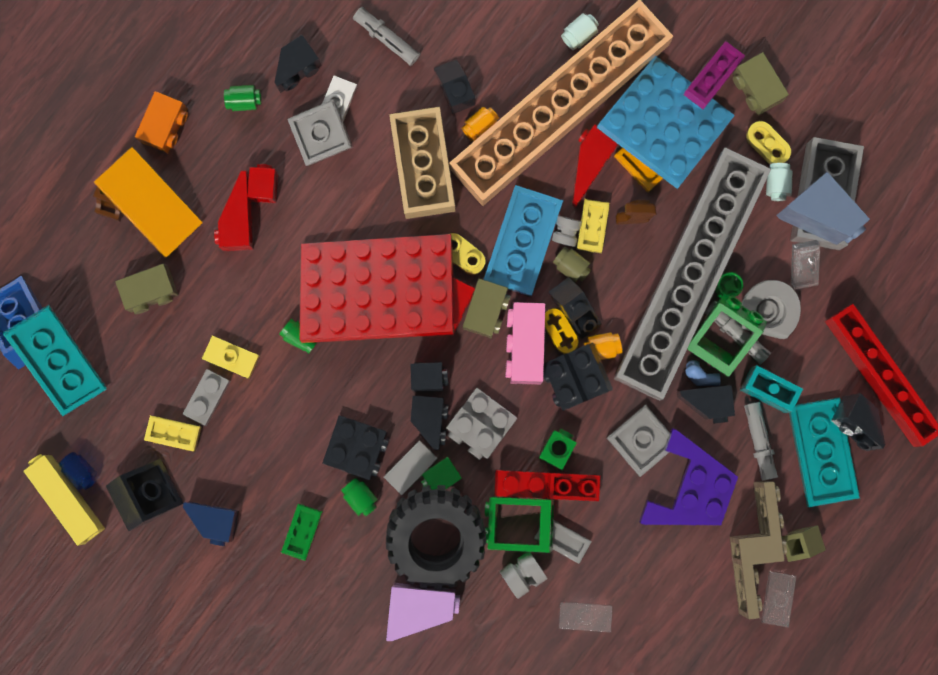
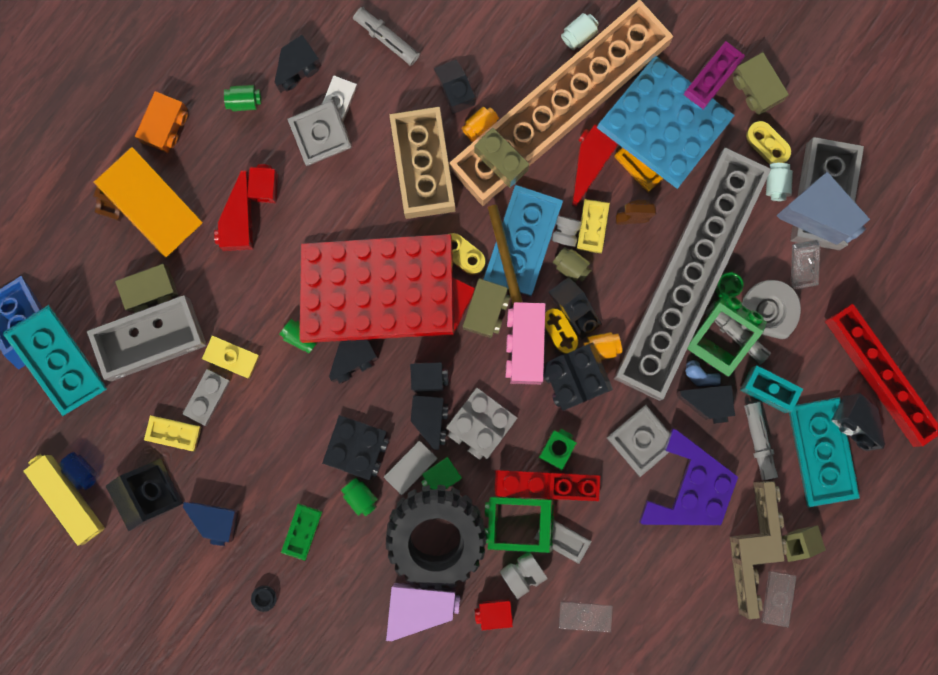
none -> light grey piece [87,295,207,381]
none -> black plate [251,585,277,612]
none -> black slope [329,339,378,384]
none -> olive brick [474,128,529,188]
none -> red brick [474,599,513,630]
none -> pearl gold bar [487,205,523,304]

